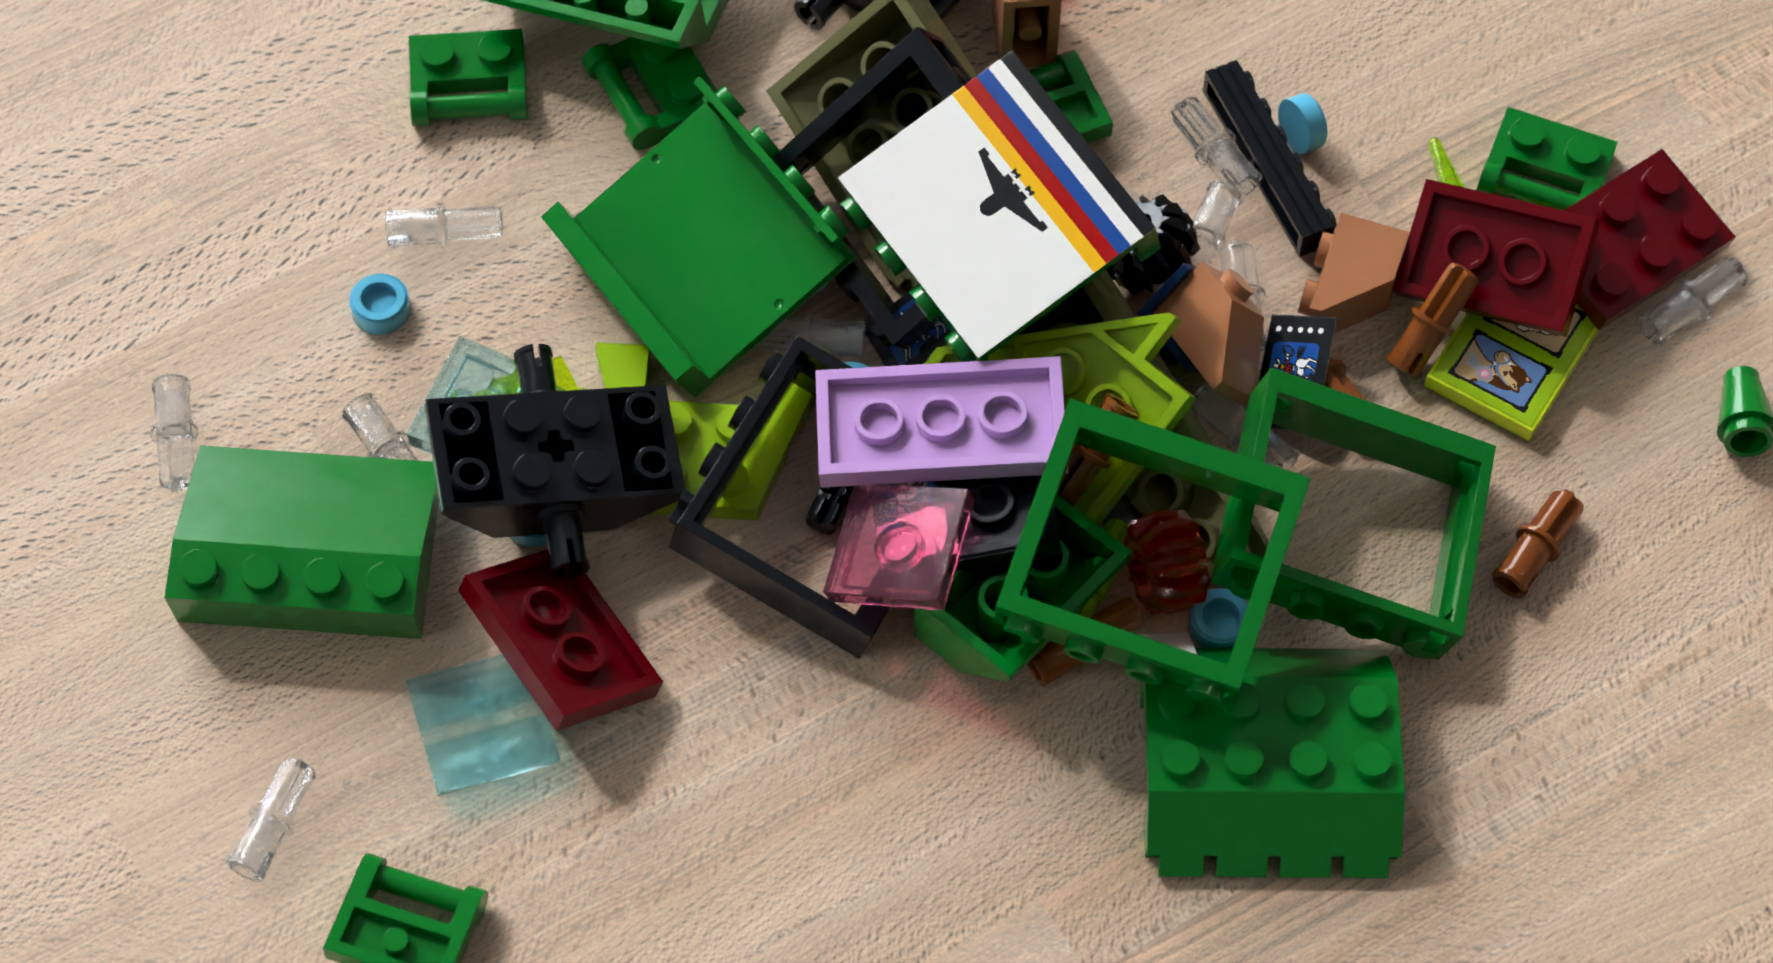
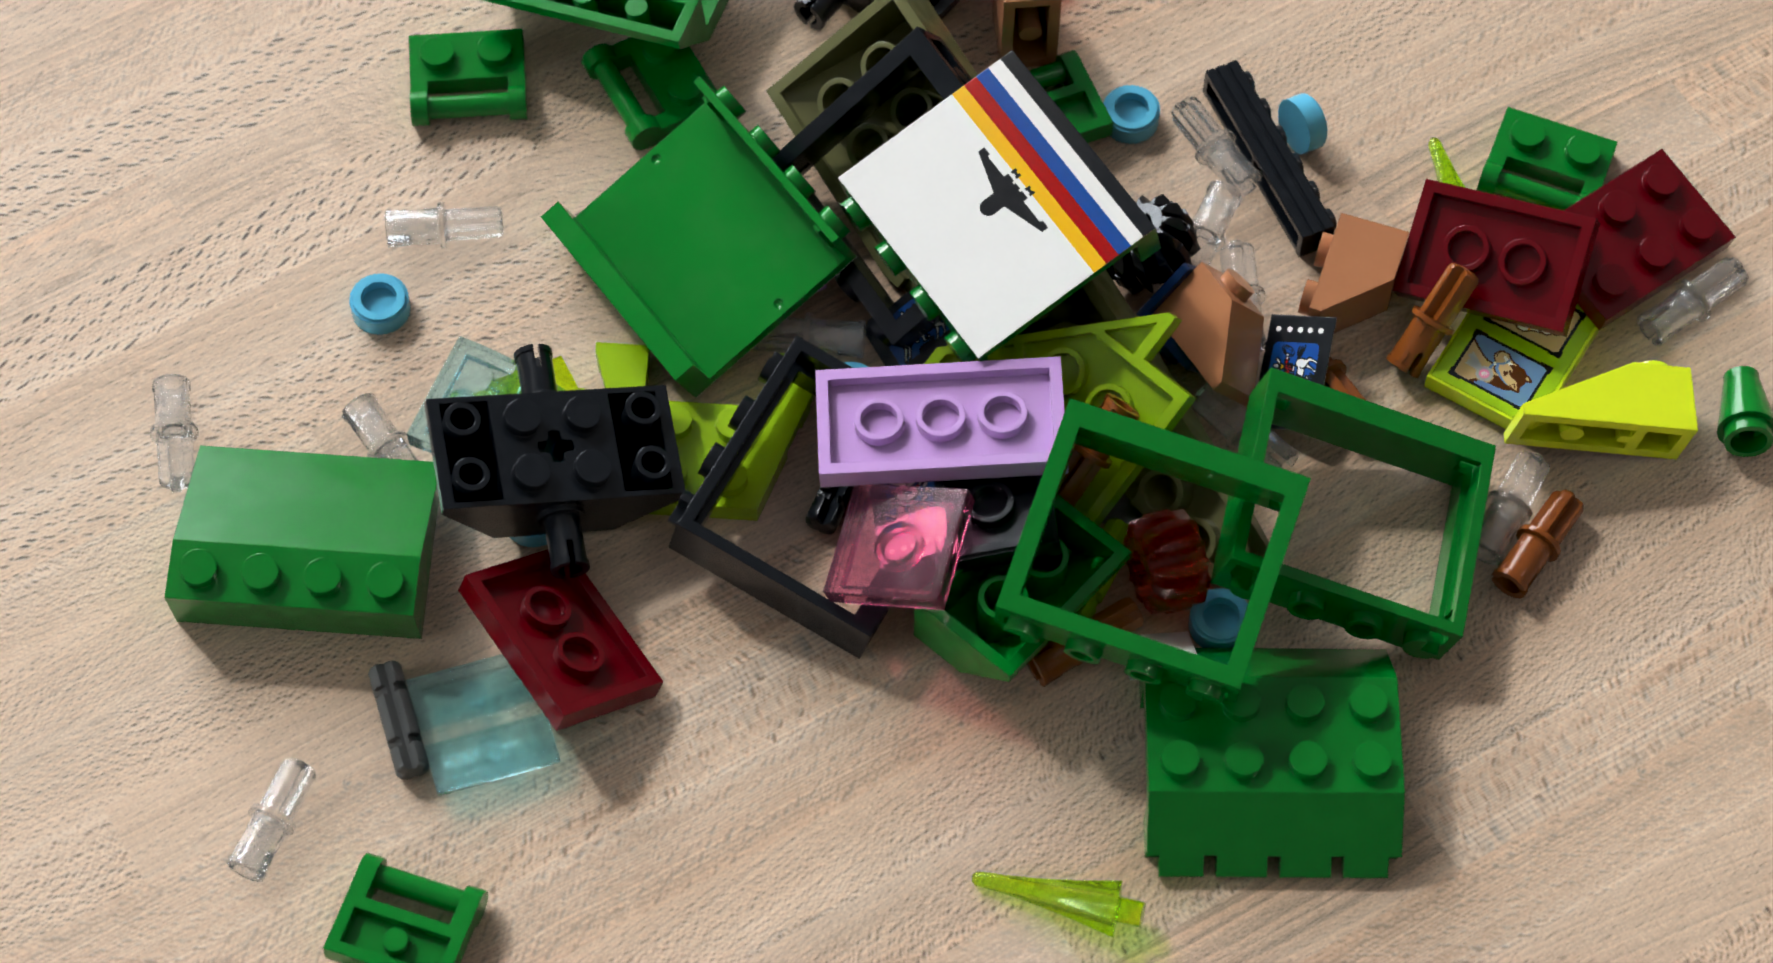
none -> dark grey axle [368,661,429,780]
none -> clear neon green piece [971,871,1146,938]
none -> medium azure tile [1103,85,1160,144]
none -> clear axle [1477,450,1550,565]
none -> neon yellow slope [1504,360,1698,459]

